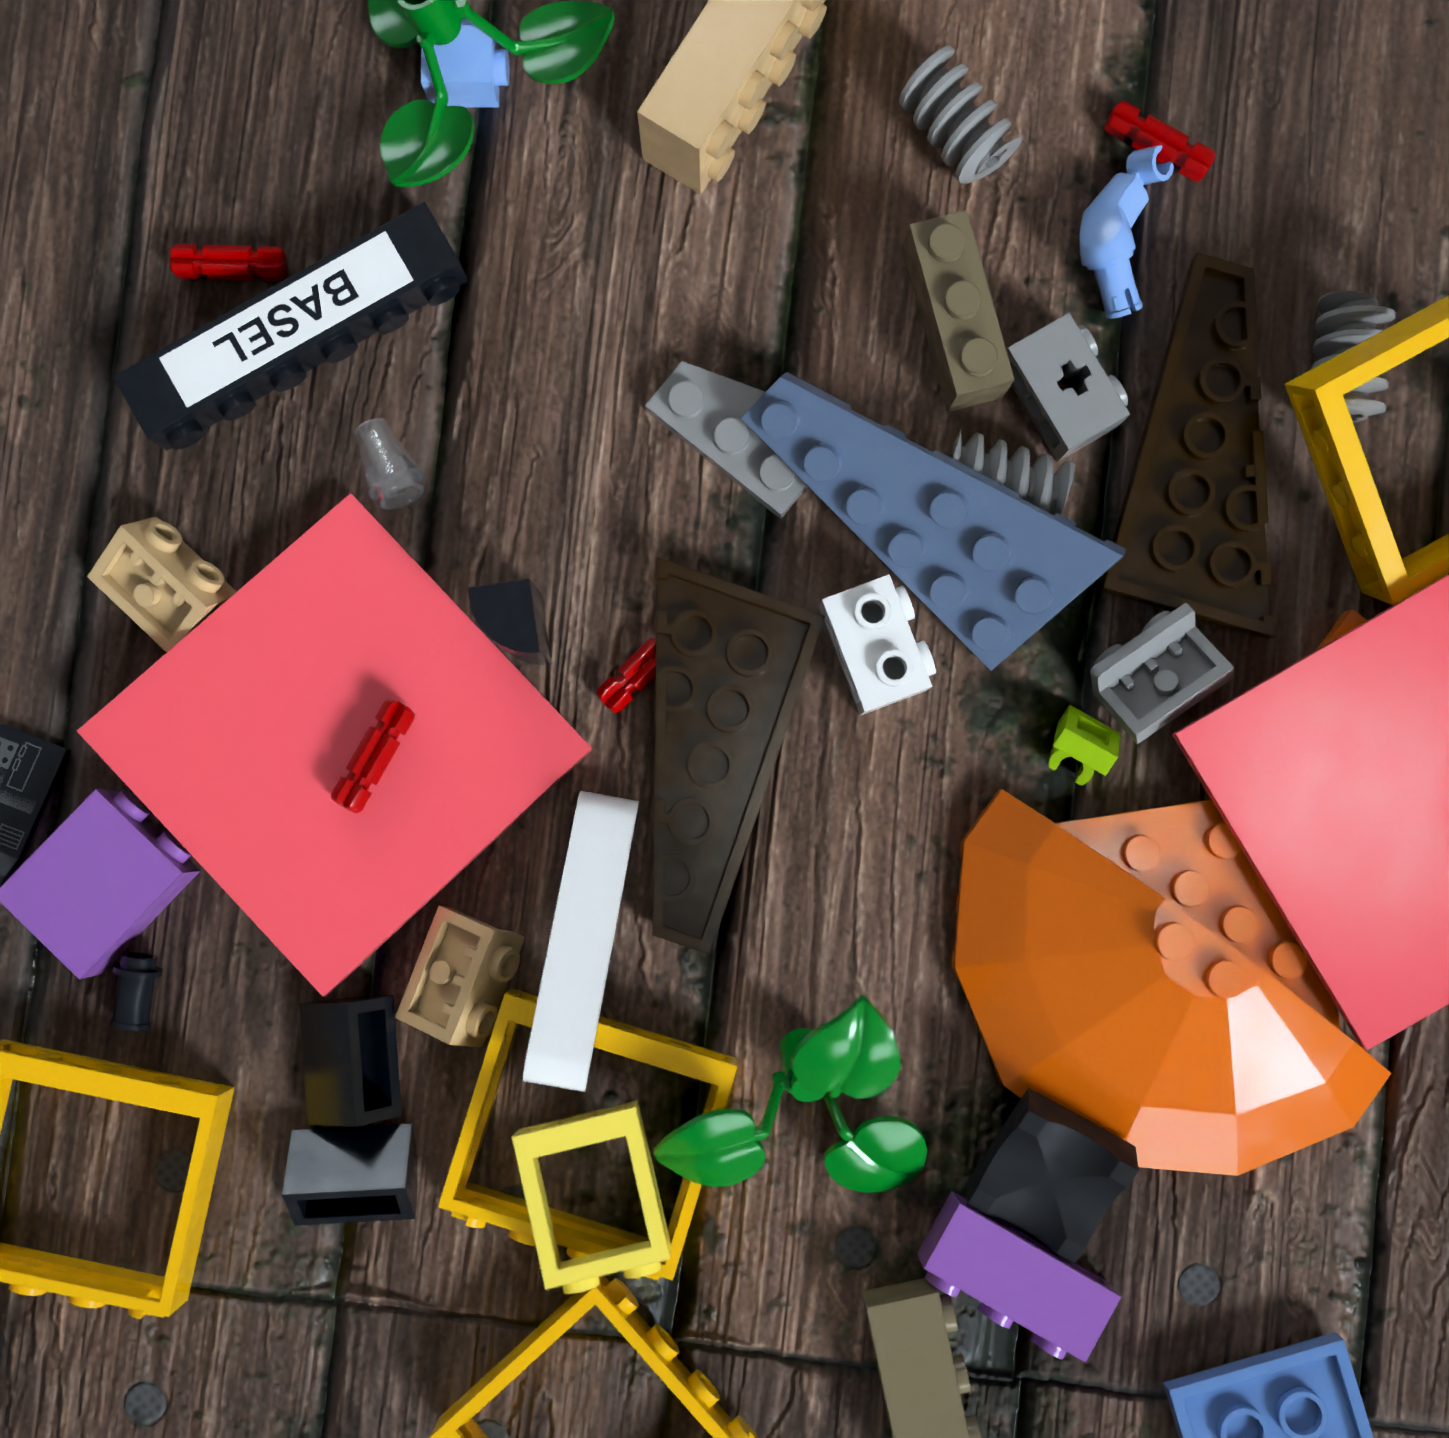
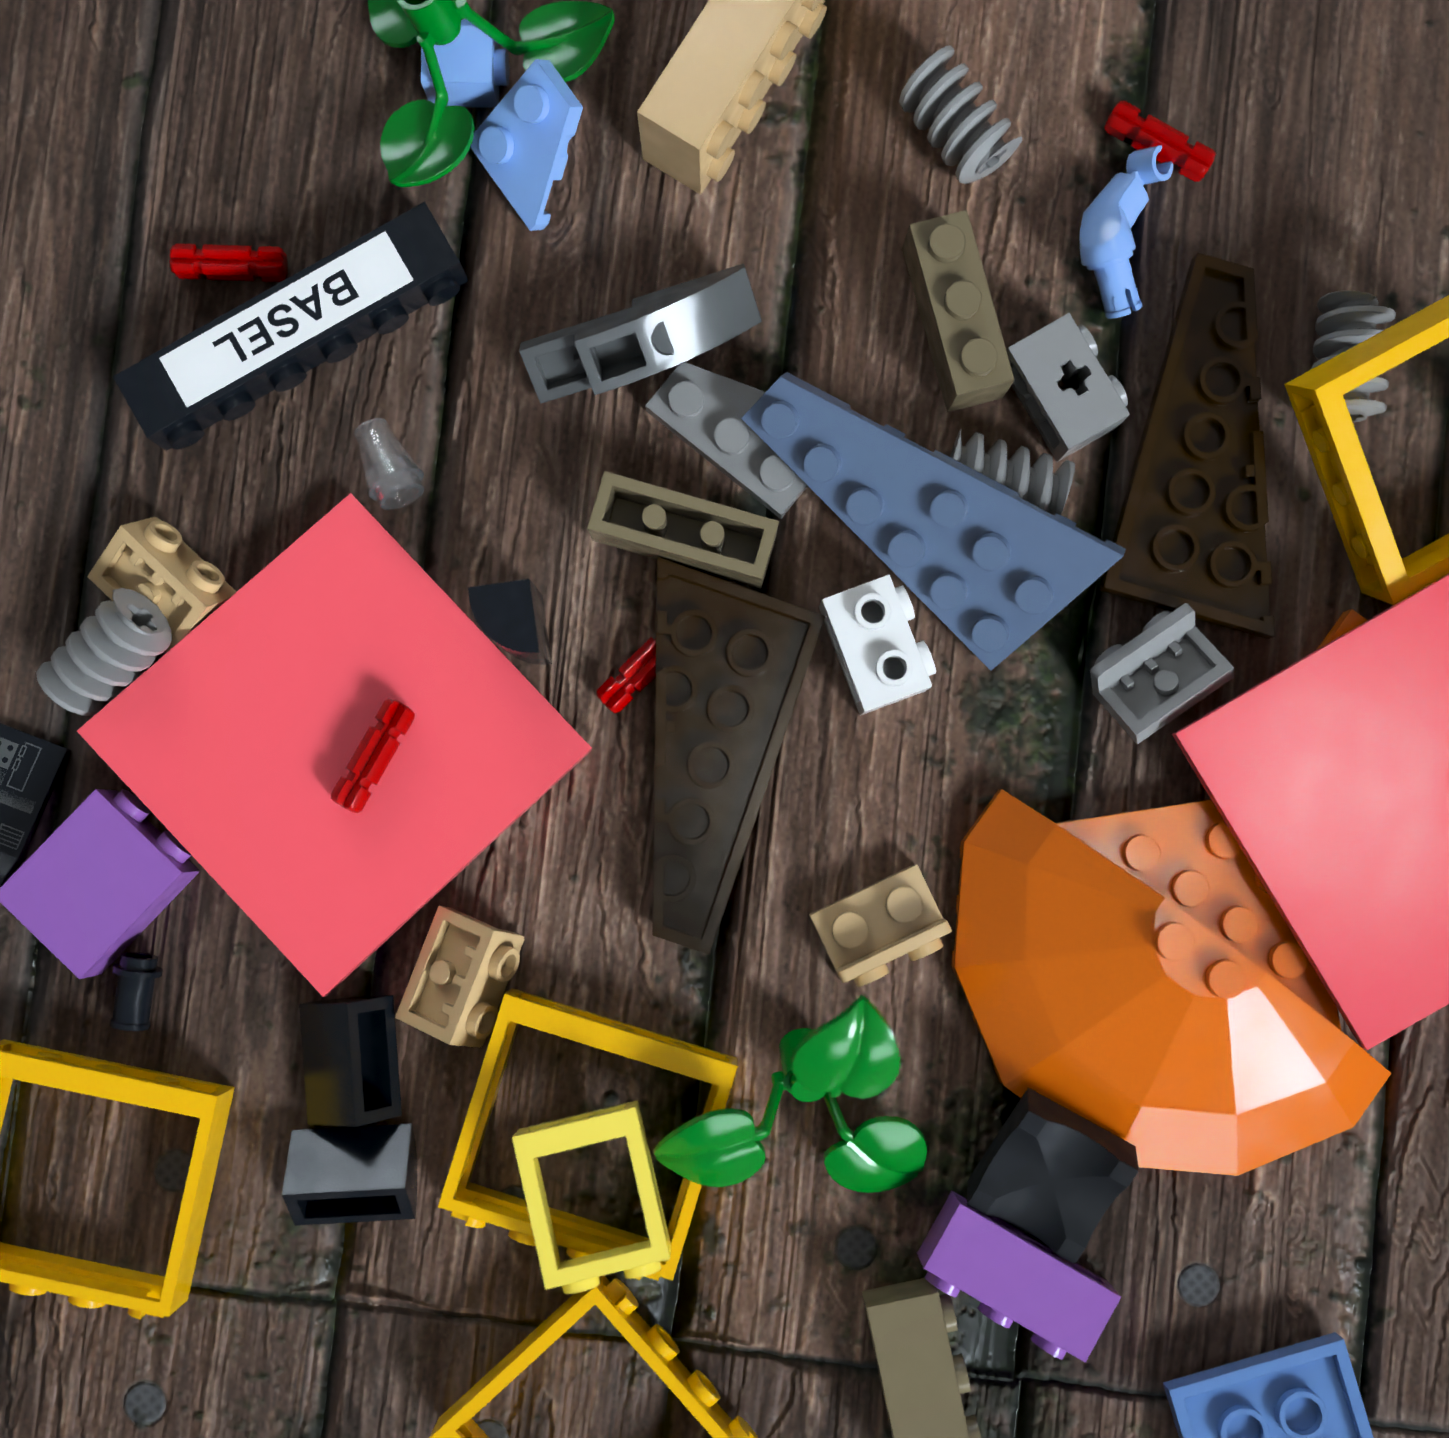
white beam [523,791,639,1092] -> none
lime tile [1049,705,1121,786] -> none
none -> light grey piece [36,588,172,716]
none -> light blue wing [470,59,583,231]
none -> dark grey slope [519,263,762,404]
none -> dark tan brick [587,471,779,589]
none -> tan bracket [809,864,952,987]

